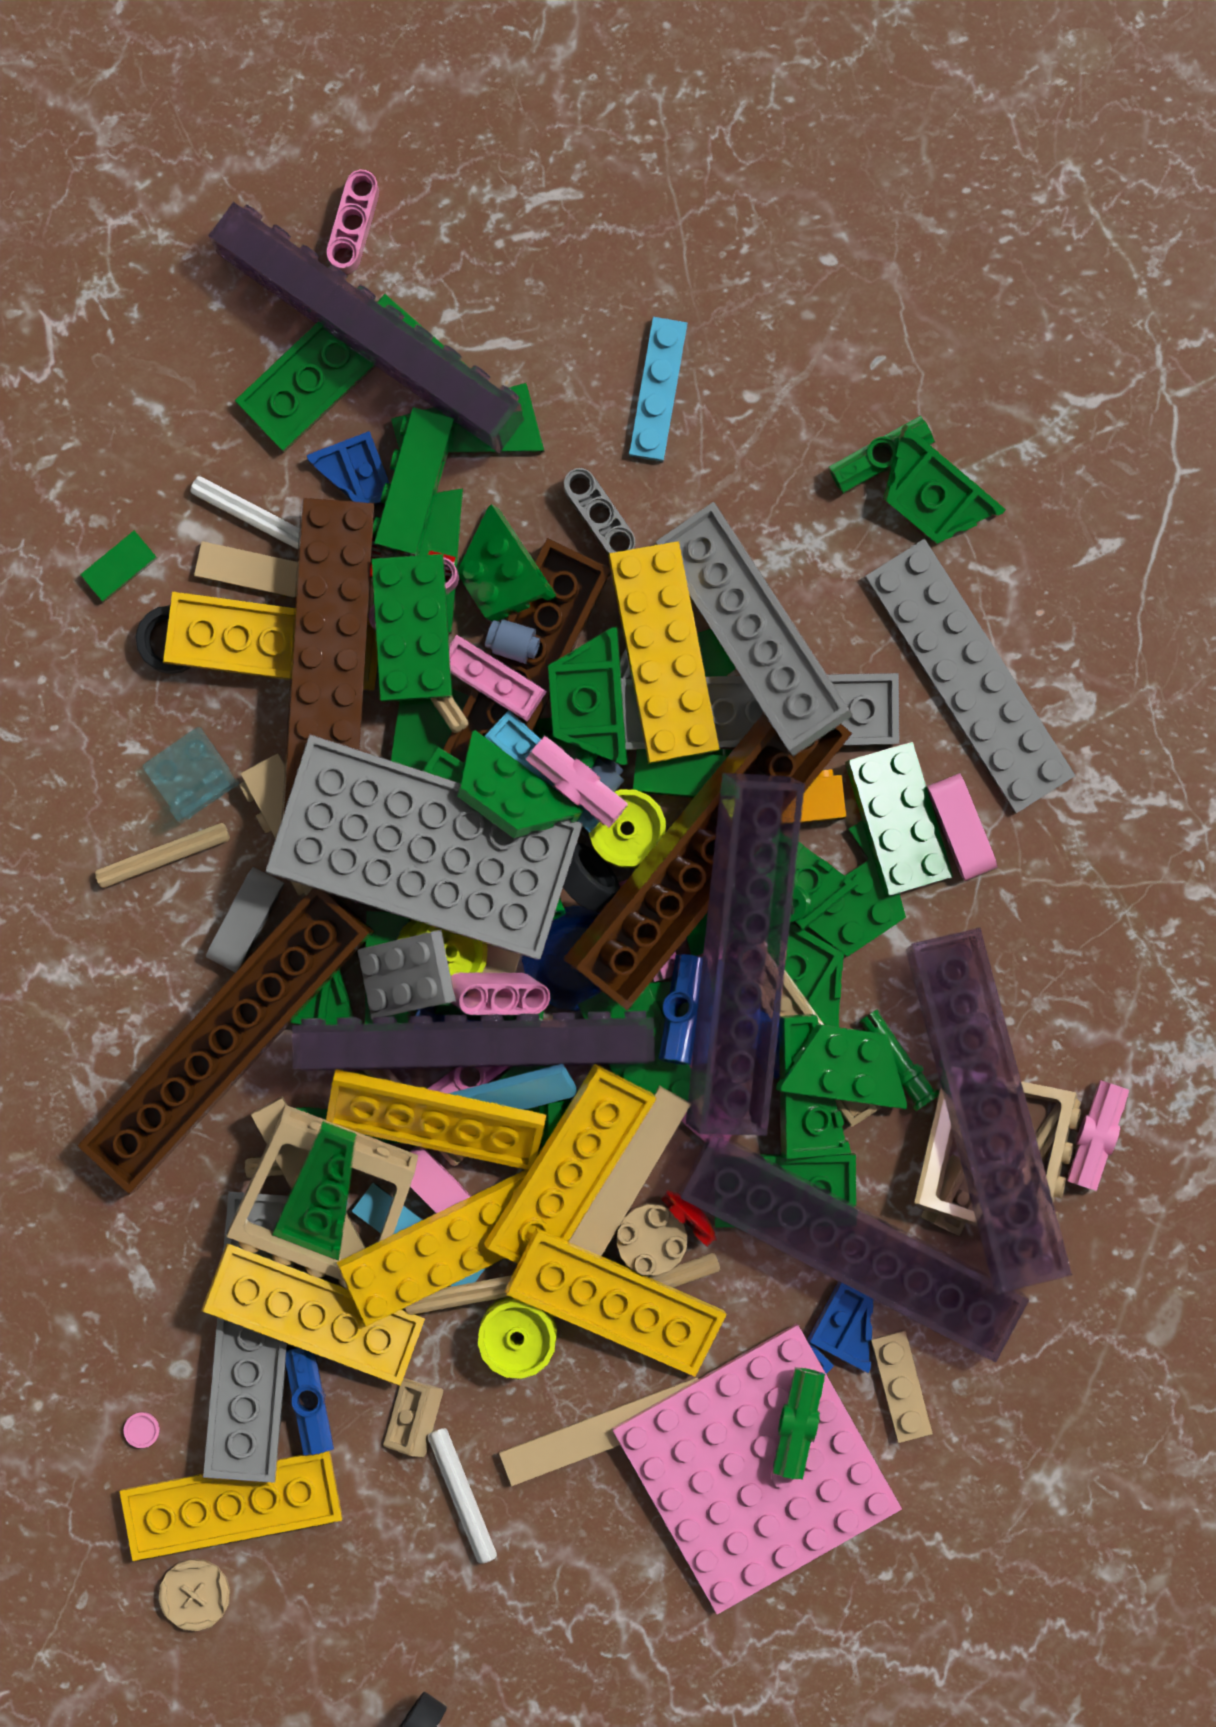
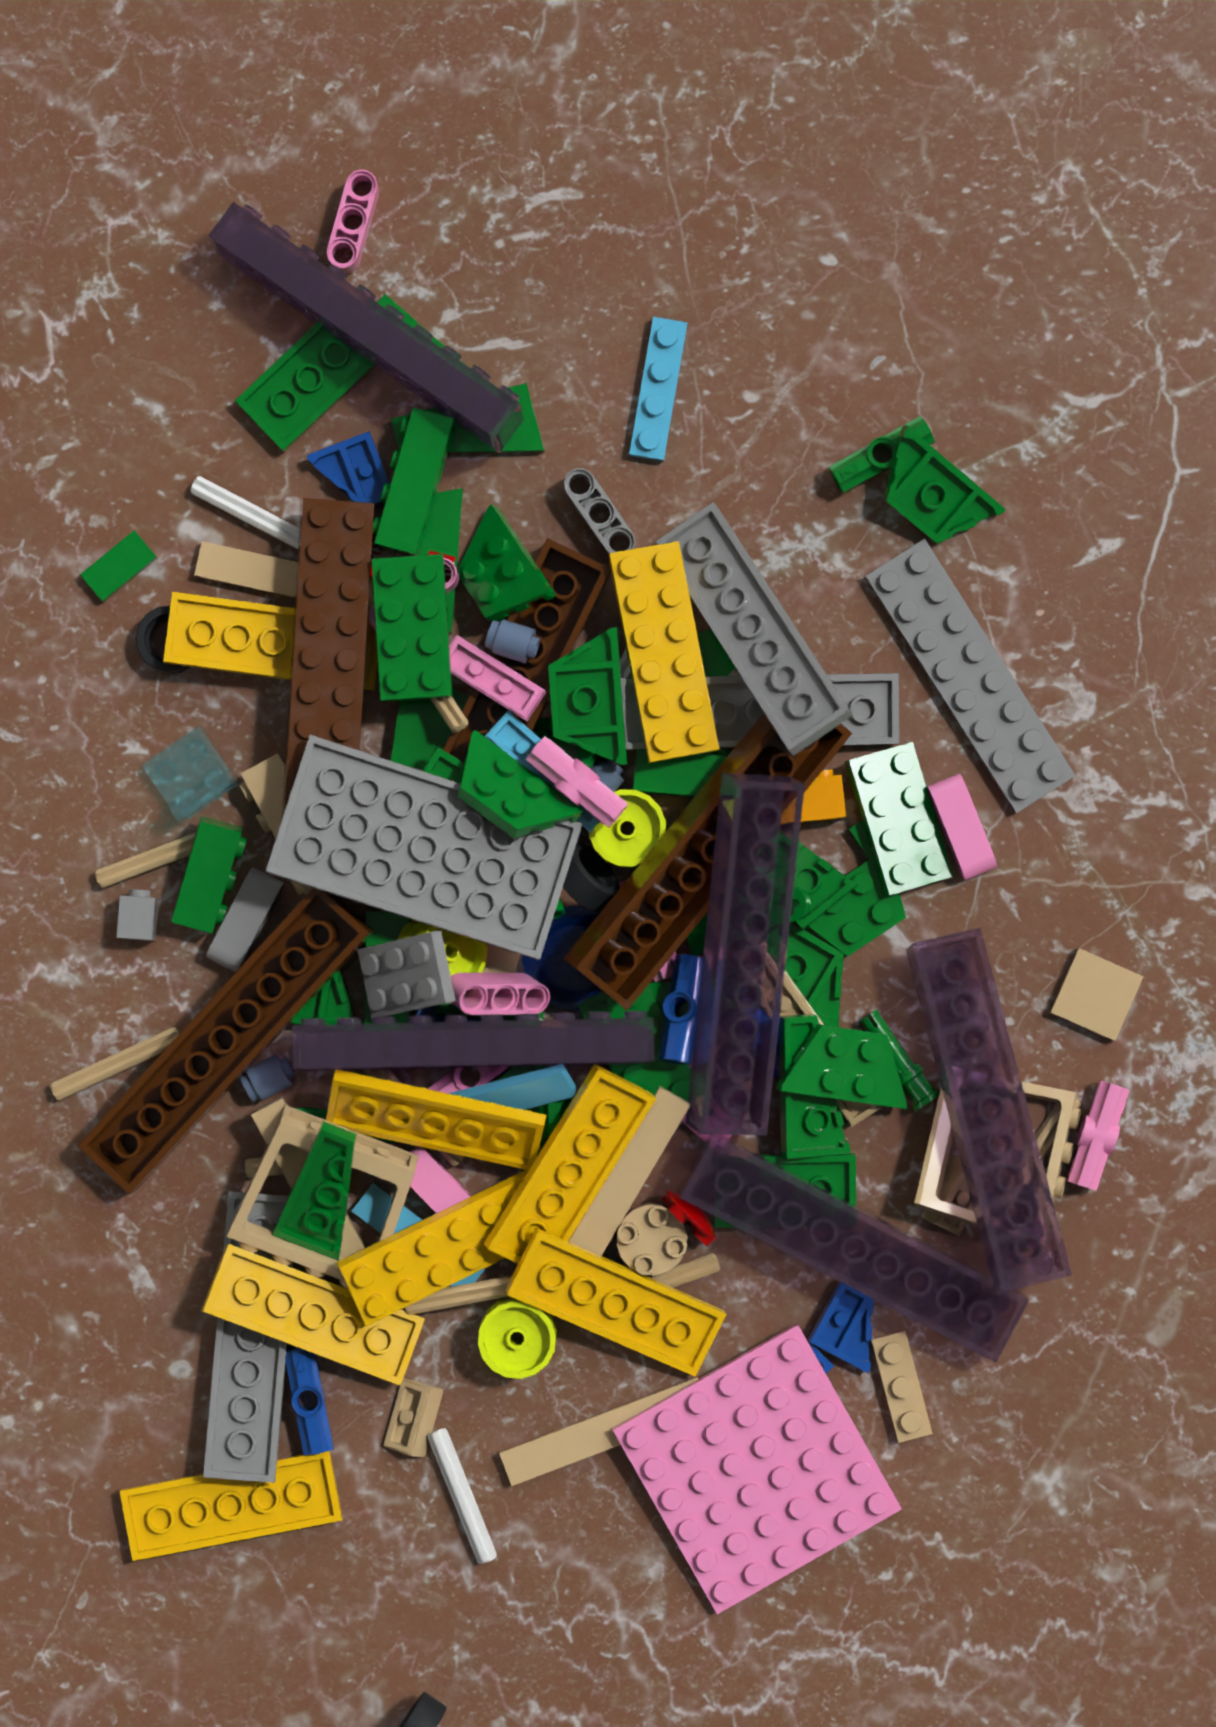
bright pink piece [124,1412,160,1448] -> none
tan tile [159,1558,230,1631] -> none
green piece [772,1367,825,1480] -> none
none -> tan axle [50,1027,180,1100]
none -> light grey brick [117,889,159,941]
none -> green brick [171,816,247,933]
none -> sand blue brick [240,1054,296,1102]
none -> tan tile [1049,948,1144,1041]

